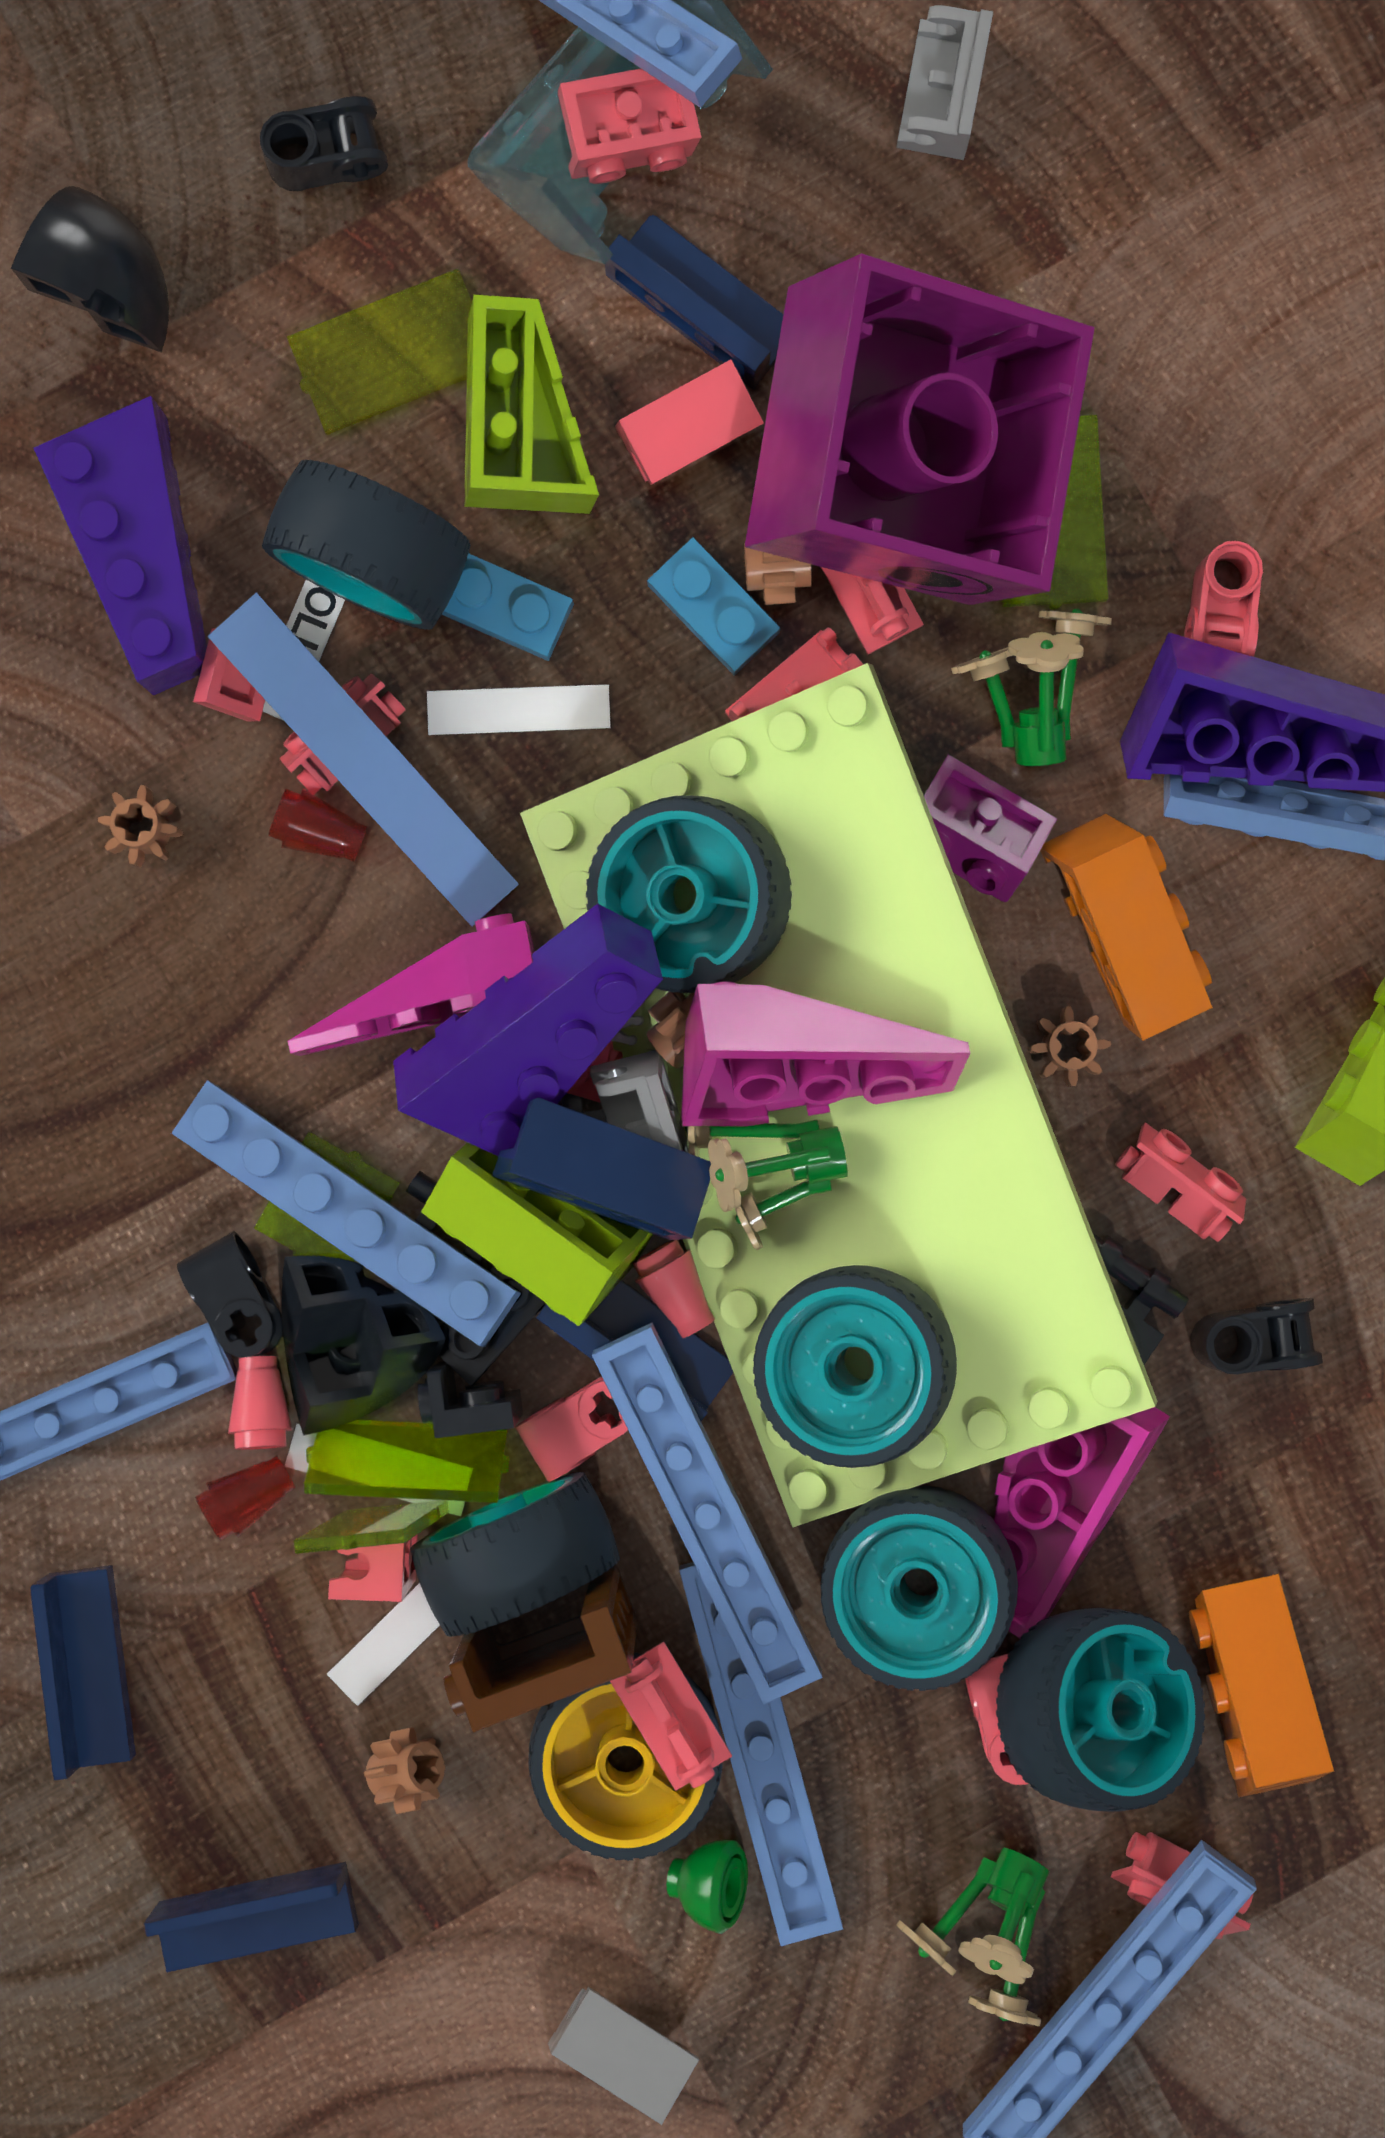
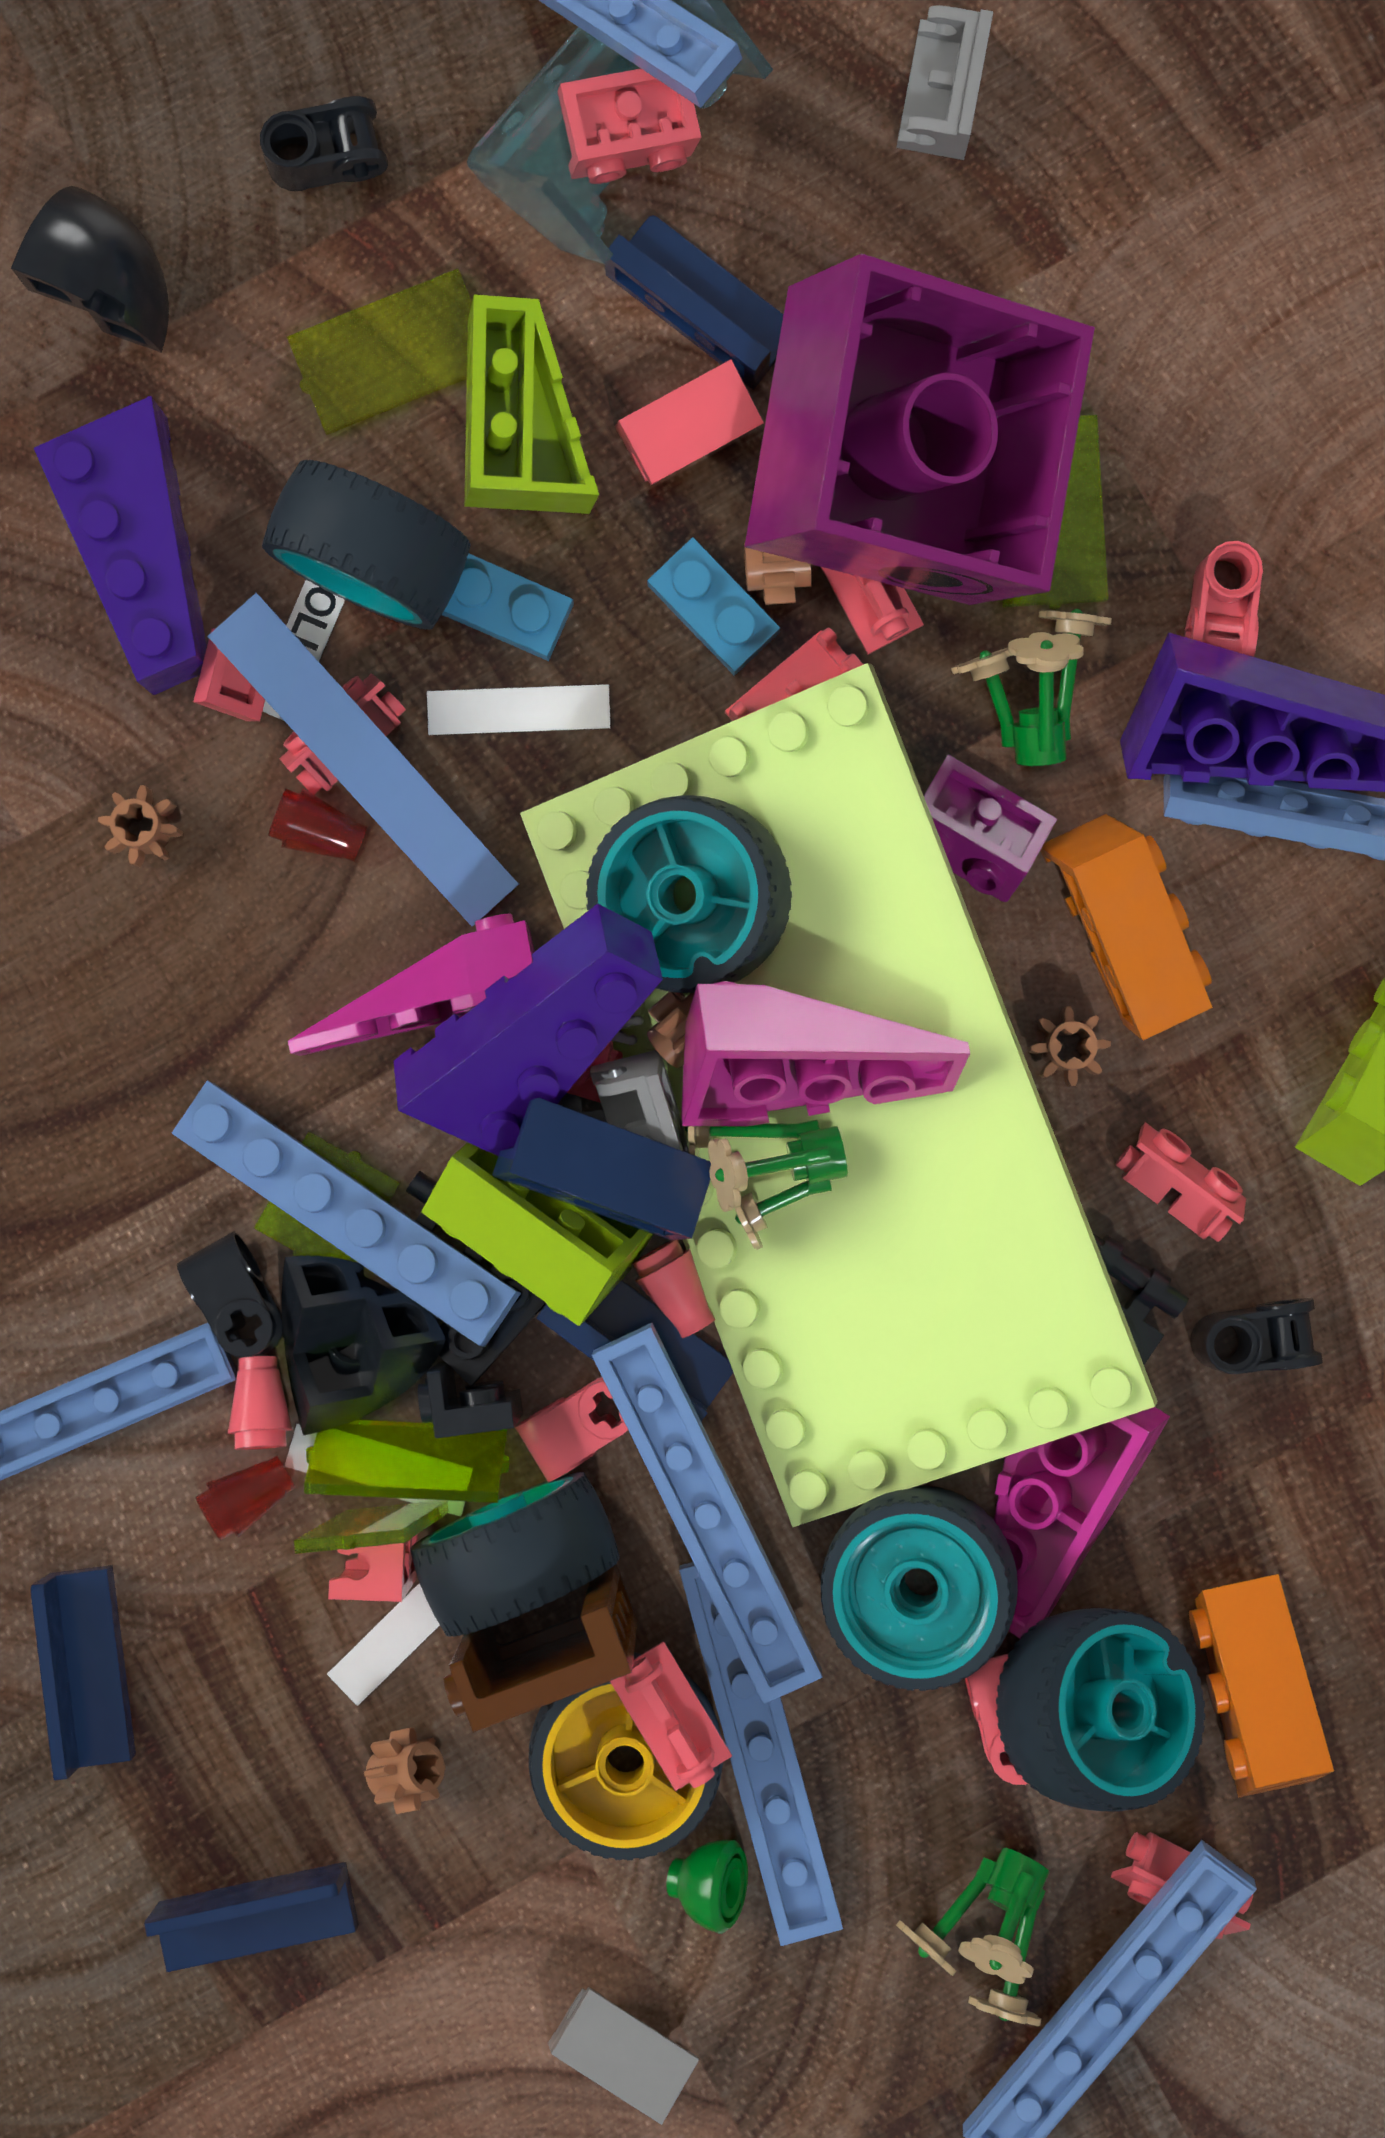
teal wheel [753,1265,957,1468] -> none

